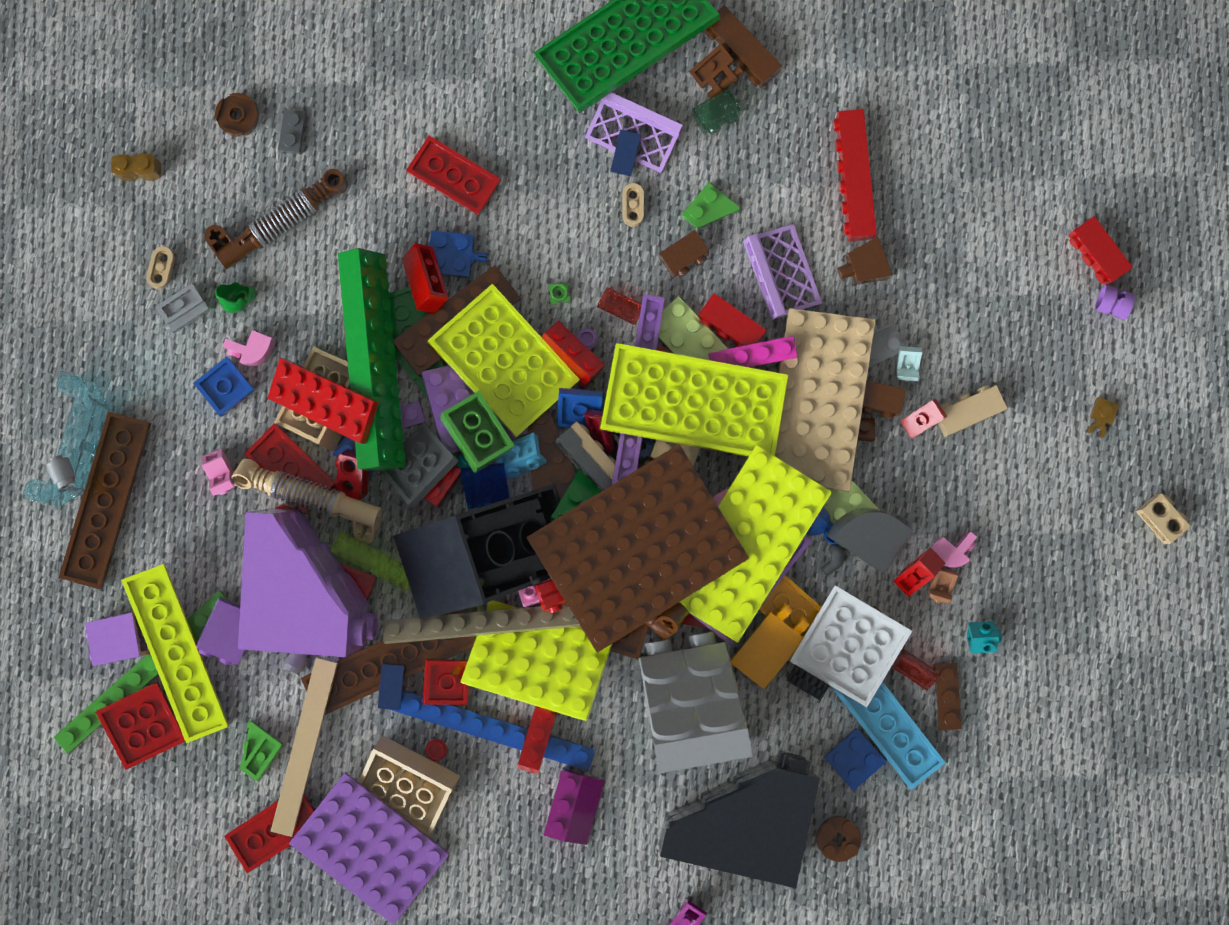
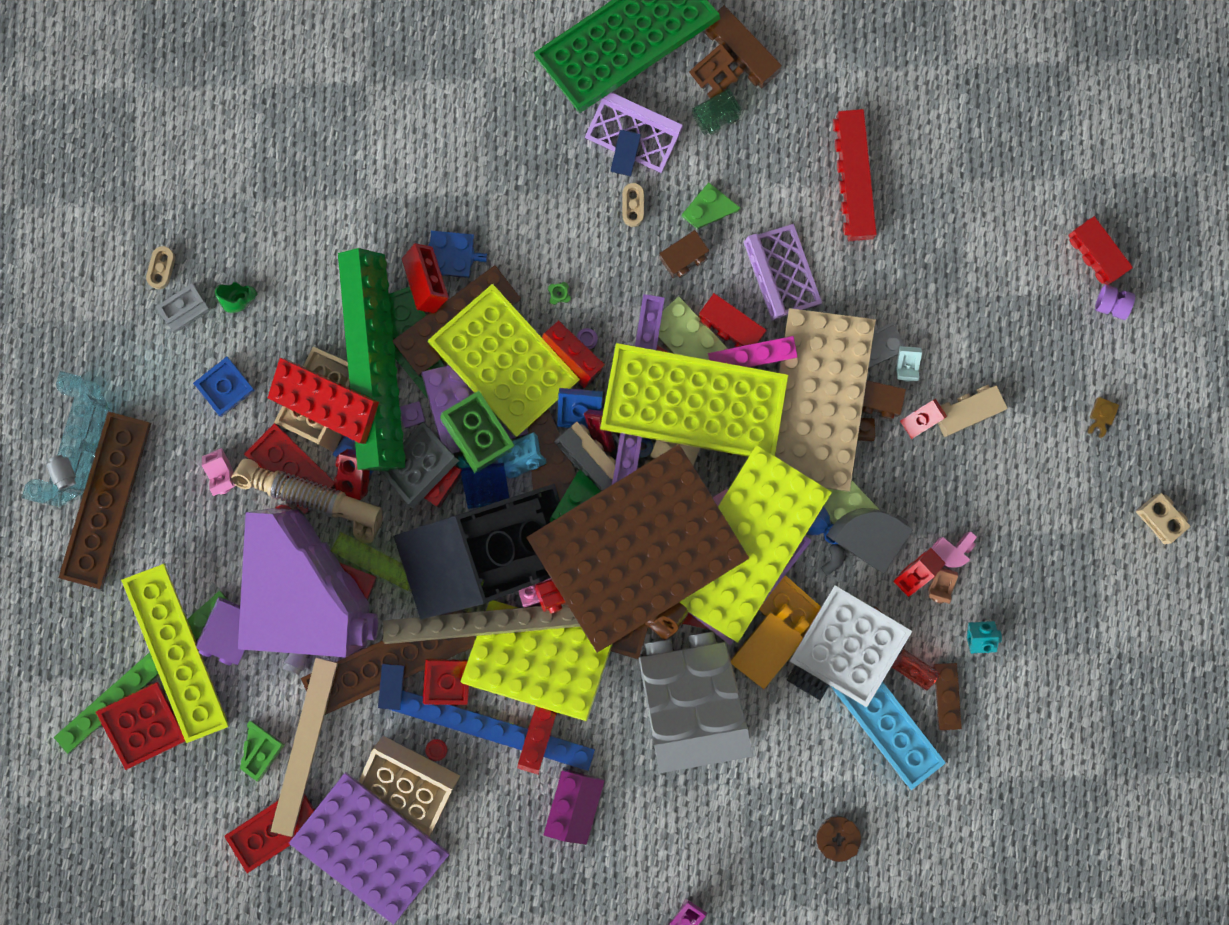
medium lavender brick [85,613,151,666] -> none
pearl gold brick [111,153,161,181] -> none
reddish brown piece [204,169,347,270] -> none
reddish brown plate [215,93,259,137] -> none
bright pink brick [222,330,276,367] -> none
dark grey plate [278,109,307,154] -> none
red plate [406,135,501,216] -> none
clear red plate [597,287,642,326] -> none
black slope [658,751,820,888] -> none
blue plate [824,728,886,791] -> none
reddish brown torso [837,237,893,285] -> none

